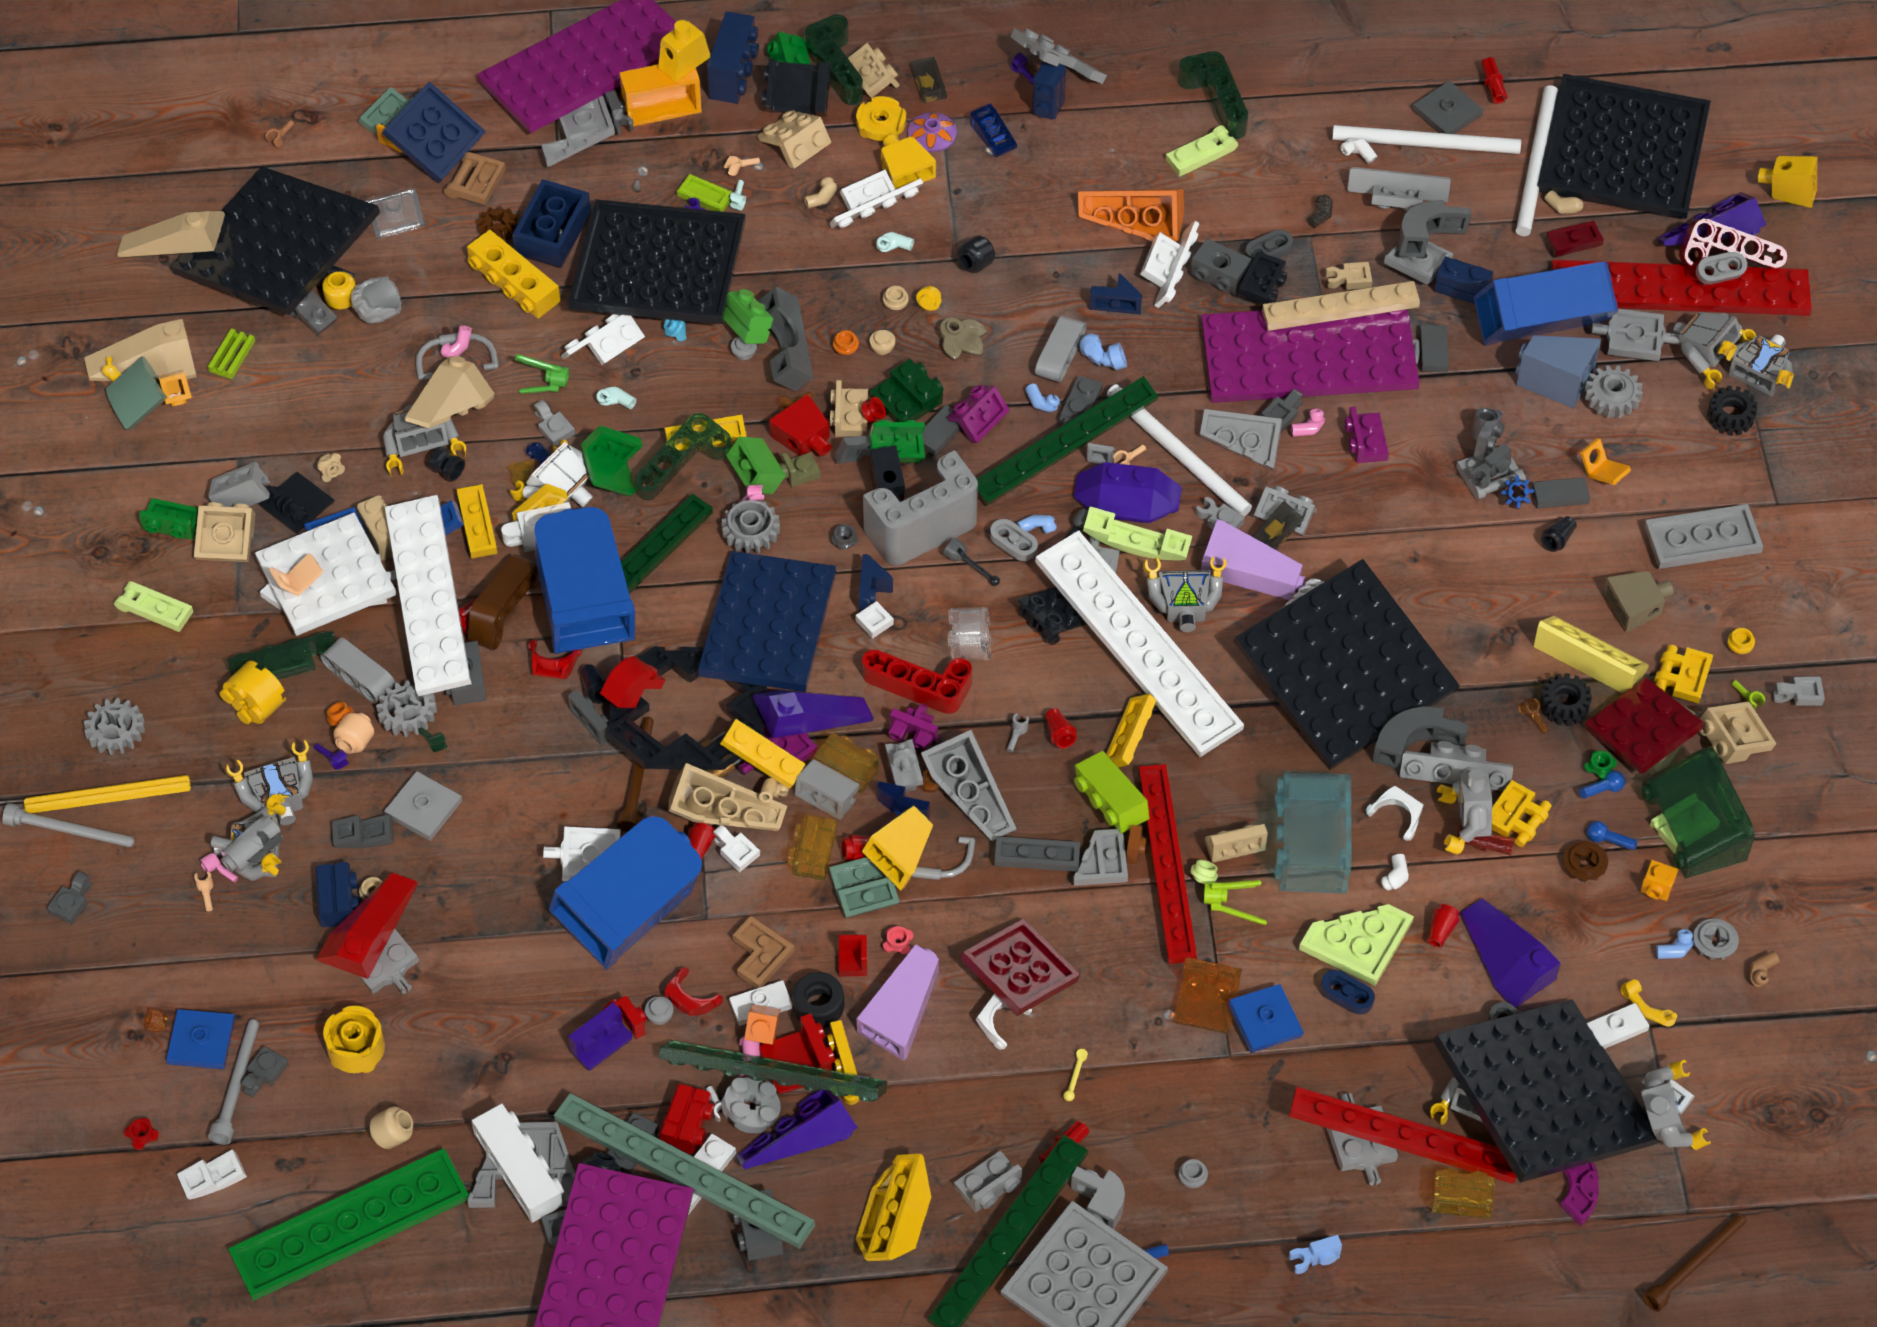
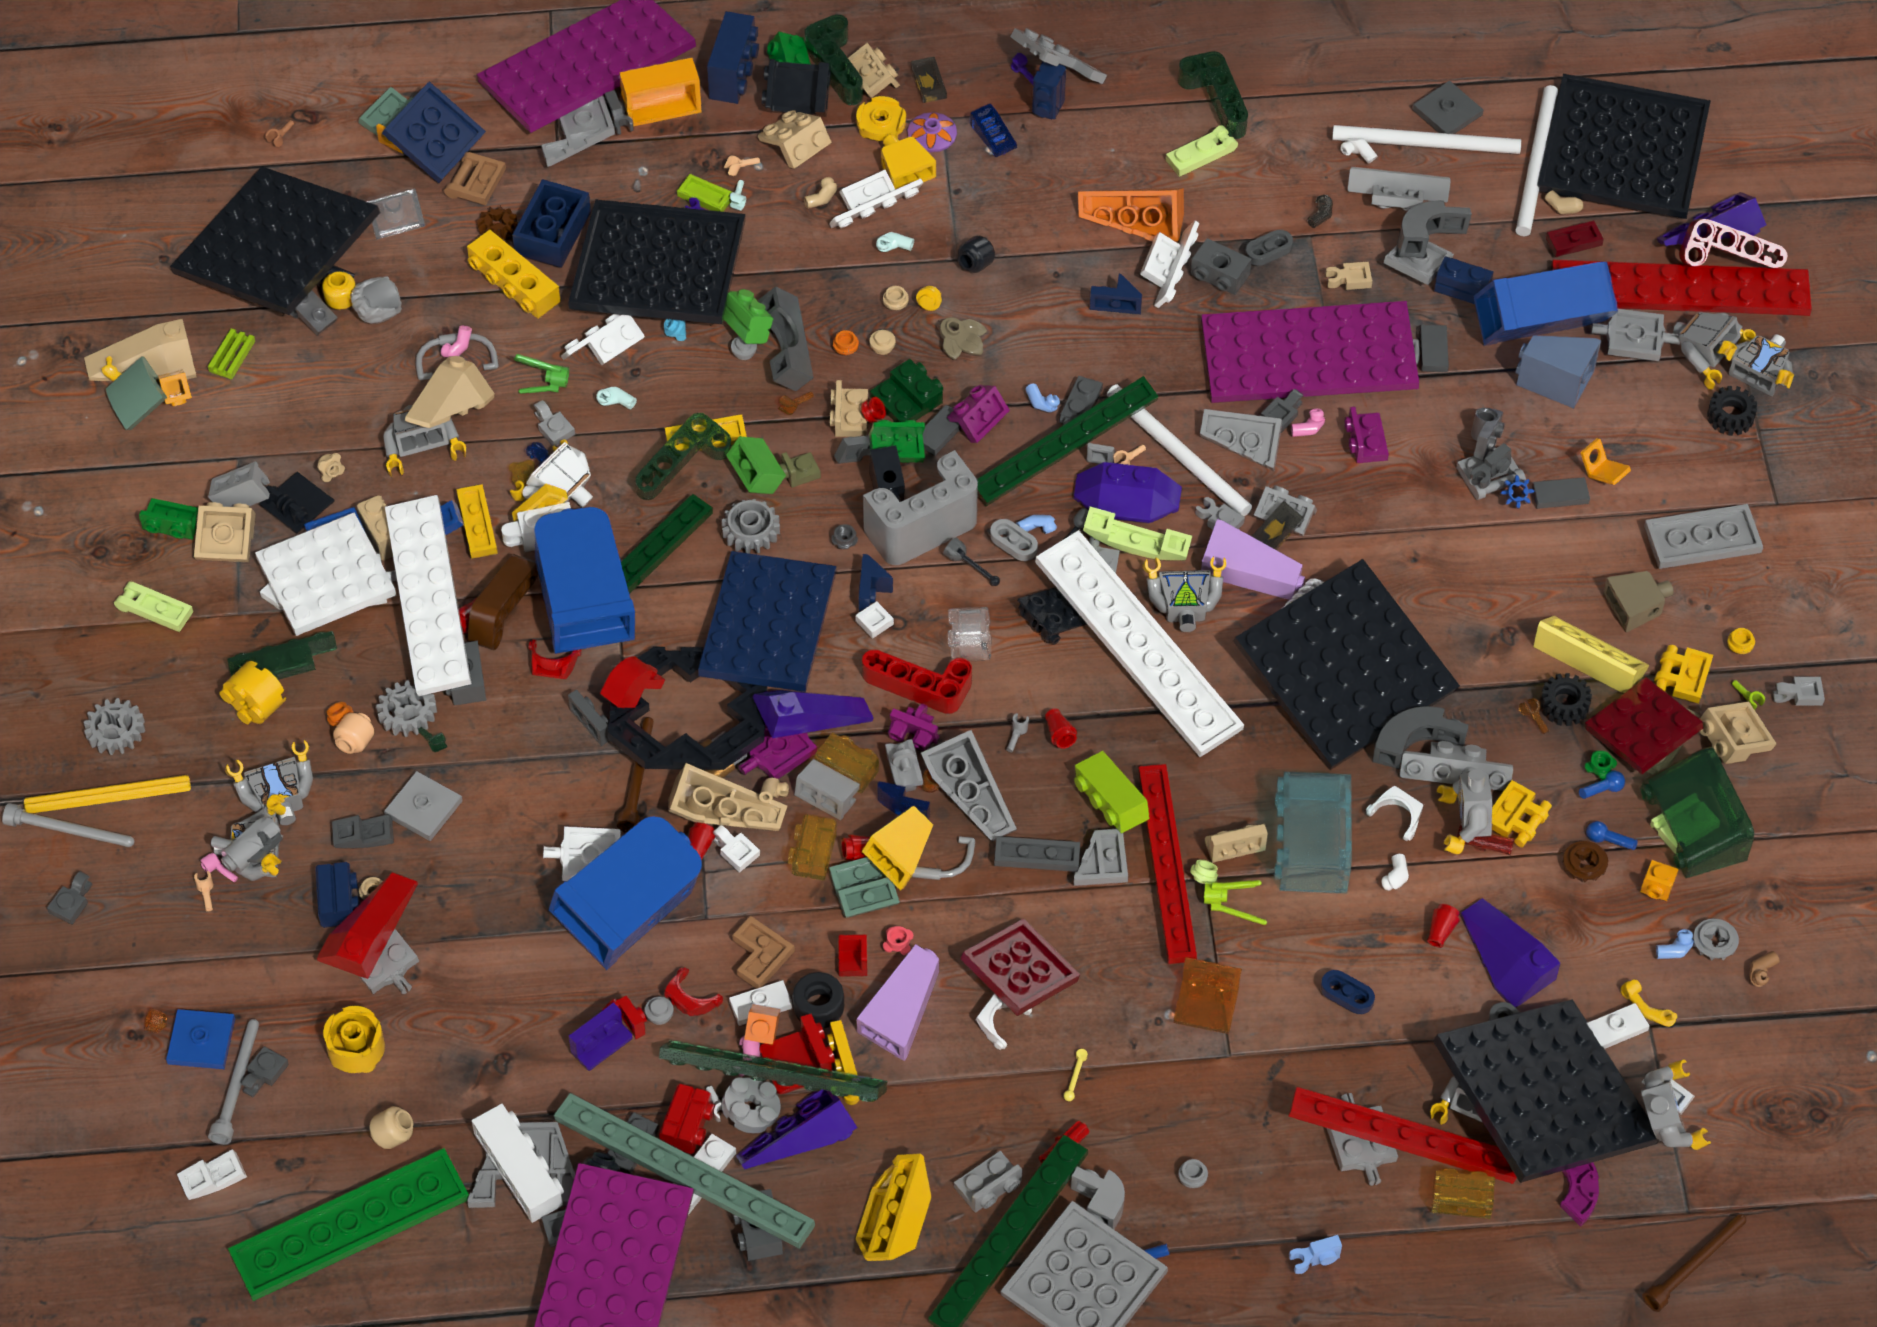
tan wedge [117,211,225,257] -> none
red plate [124,1118,159,1150] -> none
light nougat bracket [269,553,323,596] -> none
dark purple hand [314,743,349,770] -> none
light grey beam [320,638,395,703] -> none
black wheel [428,446,465,482] -> none
black cone [580,664,608,704] -> none
green bracket [581,425,643,496] -> none
yellow torso [658,20,710,82] -> none
yellow plate [720,719,805,789] -> none
bright pink hand [739,484,764,503] -> none
red torso [769,394,832,456] -> none
light grey beam [1035,315,1087,383] -> none
light blue arm [1079,333,1127,370] -> none
yellow plate [1106,694,1156,767] -> none
dark orange plate [1126,825,1146,864] -> none
blue plate [1228,984,1304,1053] -> none
black bracket [1238,251,1288,311] -> none
tan plate [1262,281,1420,331] -> none
yellowish green plate [1299,904,1414,986] -> none
red axle [1482,57,1508,104] -> none
black cone [1541,516,1577,552] -> none
light grey gear [1585,365,1643,418] -> none
light grey plate [1696,251,1747,284] -> none
yellow torso [1758,156,1818,208] -> none

